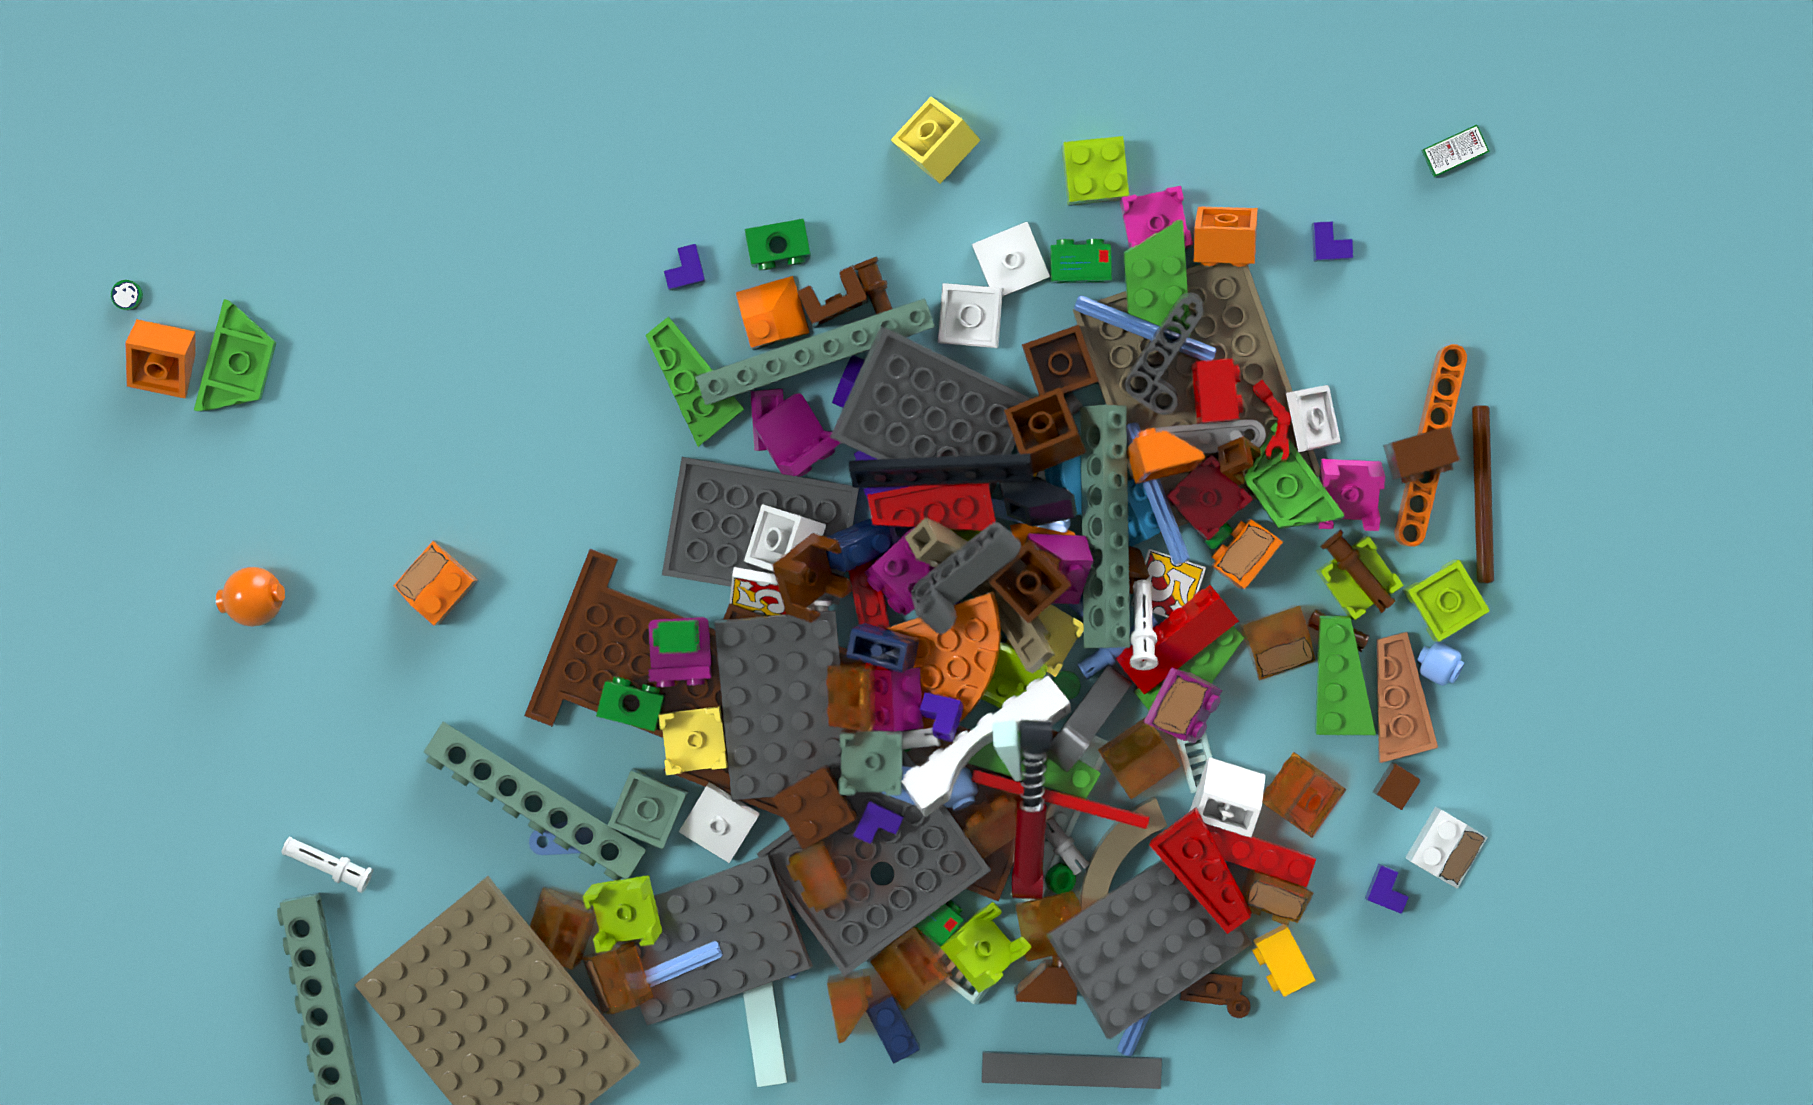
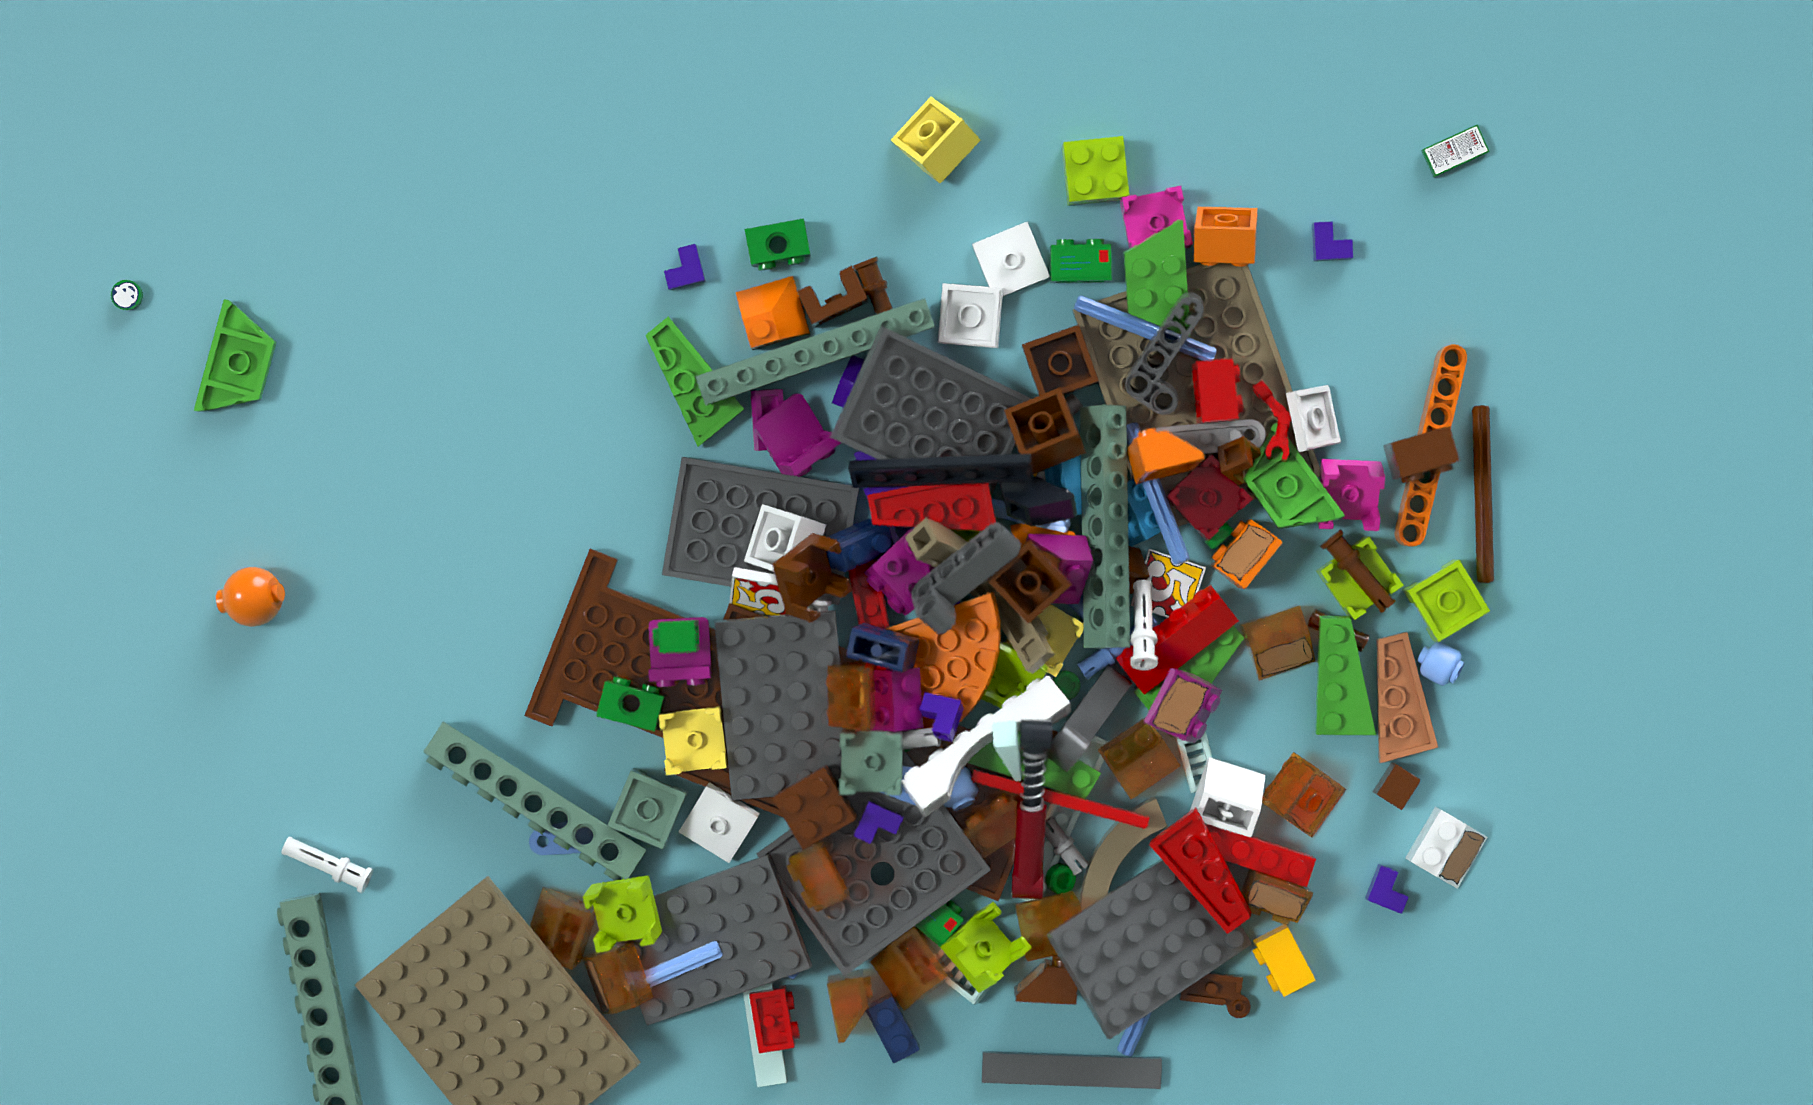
orange slope [125,319,196,399] -> none
orange slope [393,541,478,626] -> none
none -> red bracket [749,985,800,1054]

